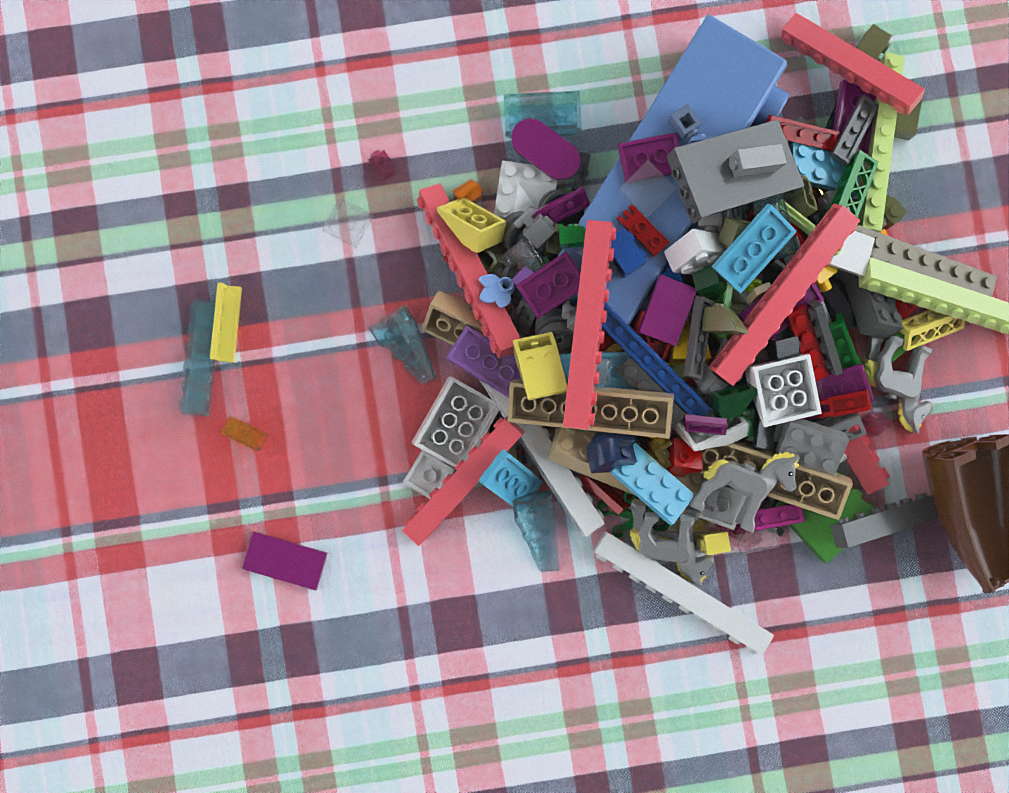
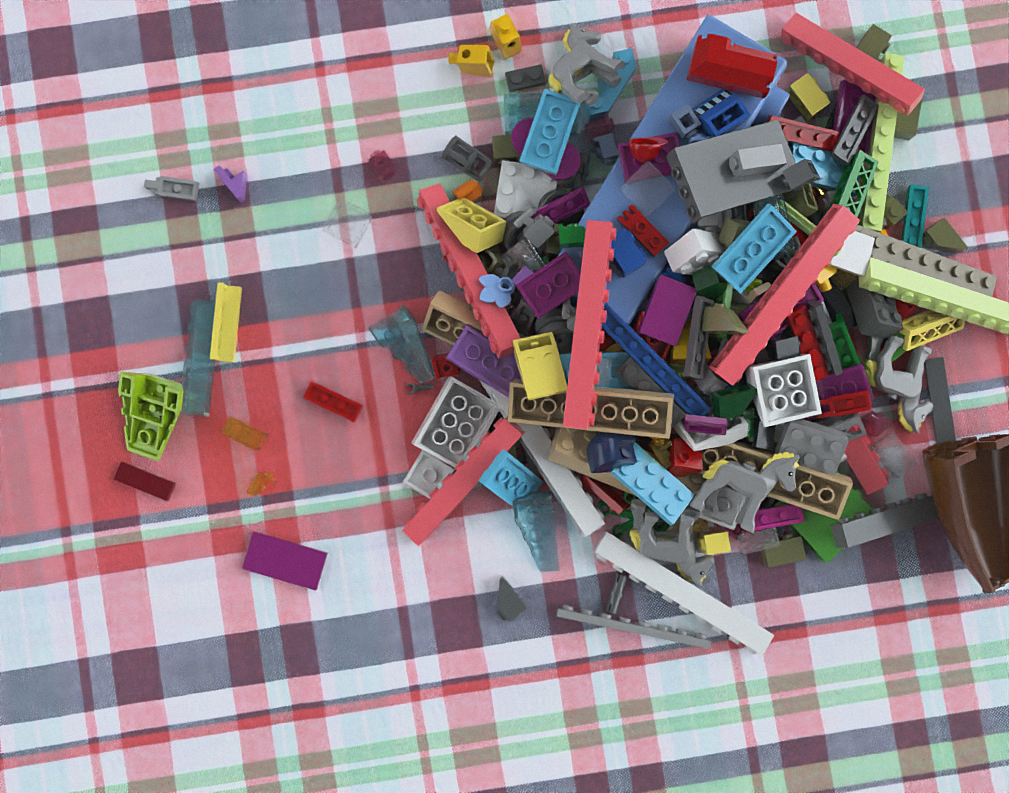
none -> dark red tile [114,462,176,501]
none -> lime wedge [118,372,184,461]
none -> light grey hinge [144,176,200,202]
none -> medium lavender slope [213,165,248,203]
none -> clear yellow bracket [246,471,278,496]
none -> red plate [303,381,363,423]
none -> dark grey hand [406,383,433,395]
none -> red brick [432,353,461,379]
none -> dark grey piece [442,135,492,182]
none -> yellow torso [448,45,495,77]
none -> yellow torso [489,14,521,60]
none -> olive brick [492,134,521,165]
none -> dark grey slope [497,576,527,623]
none -> dark grey plate [505,64,546,93]
none -> medium azure plate [519,89,581,175]
none -> light grey animal [549,23,625,107]
none -> light grey plate [556,604,712,649]
none -> medium azure brick [584,48,636,122]
none -> clear pink bracket [584,114,615,143]
none -> sand blue brick [592,133,619,165]
none -> dark grey pin [605,573,628,614]
none -> red hat [629,137,668,163]
none -> red brick [686,34,778,99]
none -> blue slope [692,89,750,138]
none -> olive brick [759,533,806,568]
none -> dark grey slope [782,159,820,190]
none -> light yellow brick [786,73,830,121]
none -> clear yellow bracket [830,269,857,290]
none -> clear brick [870,433,918,478]
none -> teal plate [901,184,929,248]
none -> olive slope [922,217,968,253]
none -> dark grey piece [924,357,956,444]

